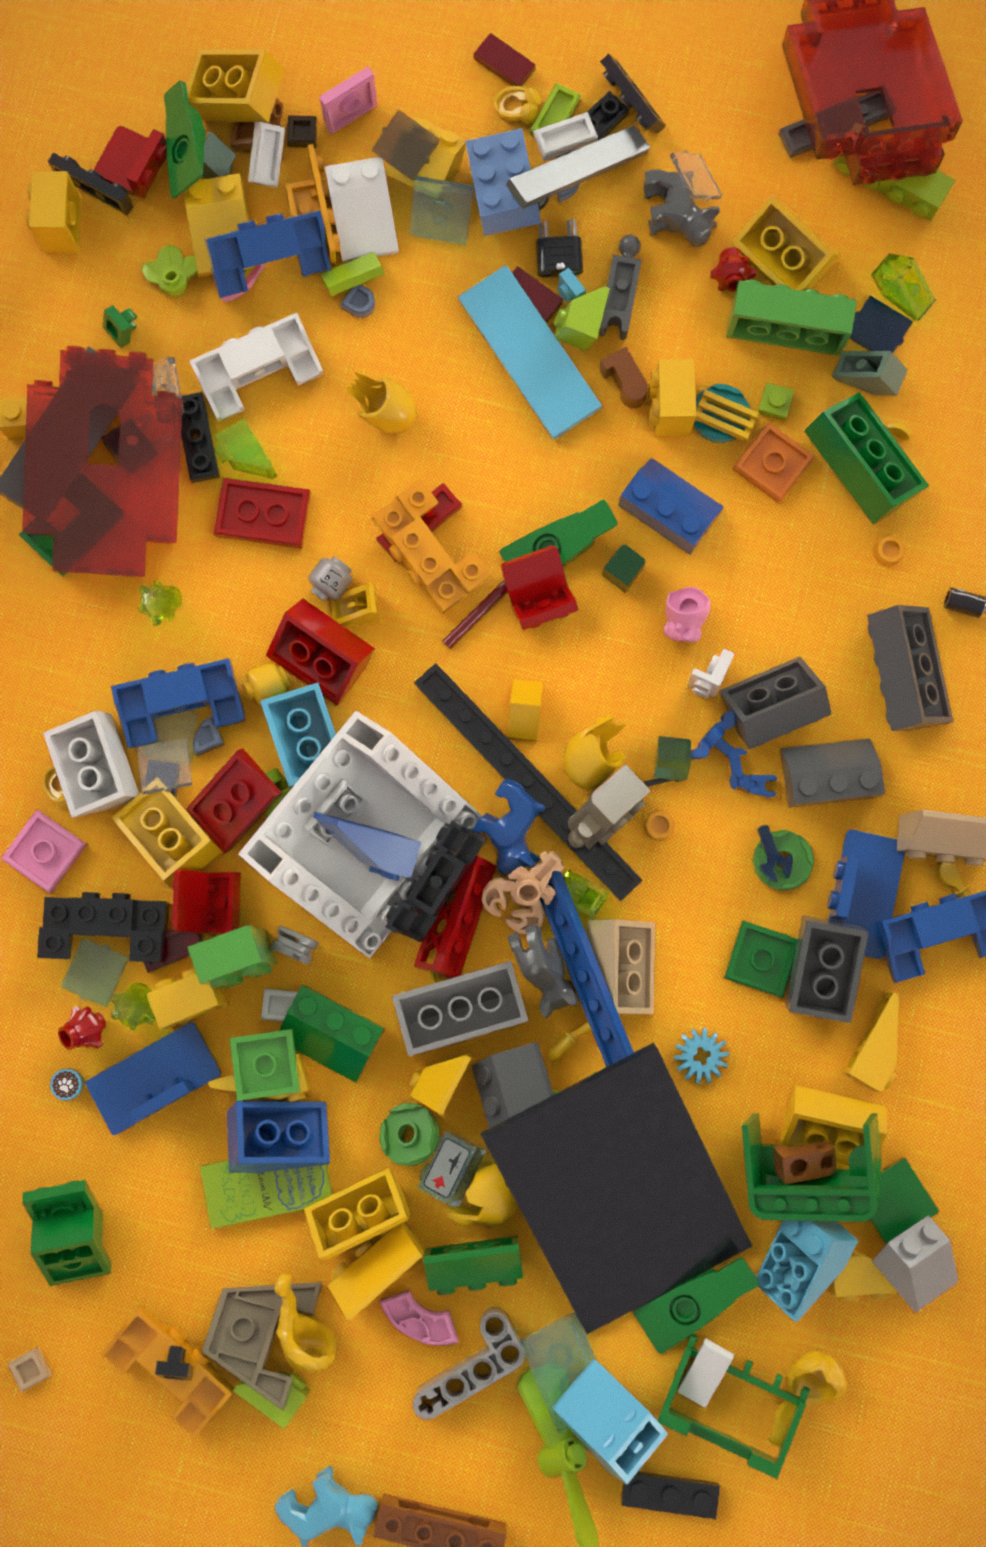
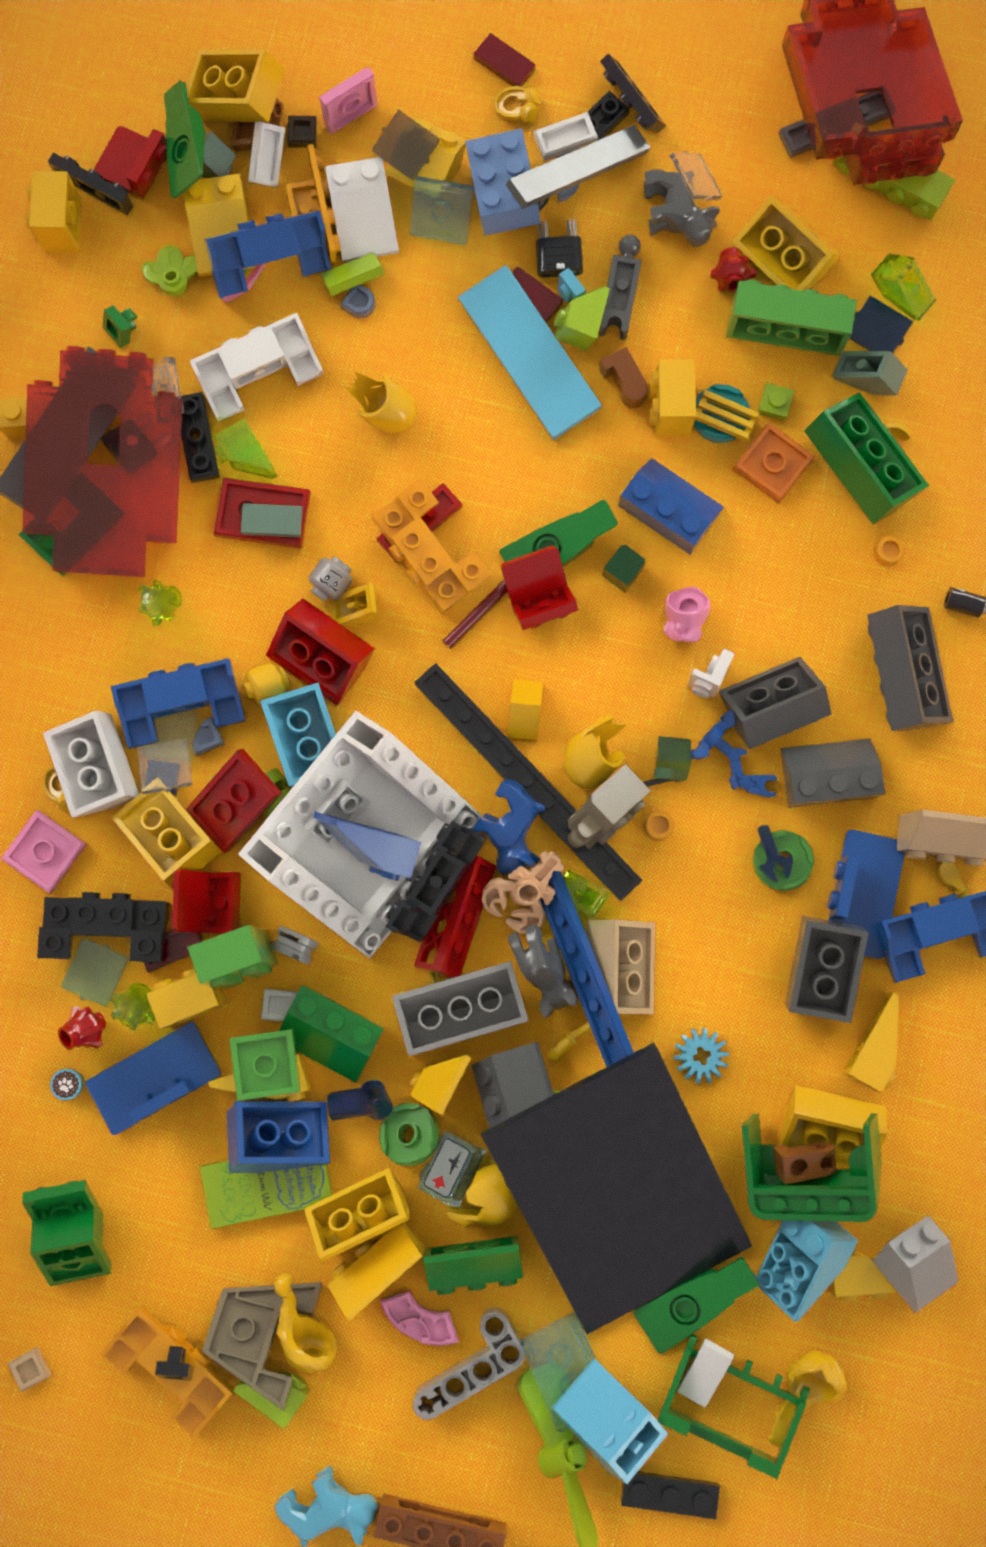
lime tile [530,83,581,137] -> none
green tile [723,920,797,998] -> none
green tile [870,1157,940,1244] -> none
none -> sand green tile [241,503,303,538]
none -> piece [327,1080,393,1121]

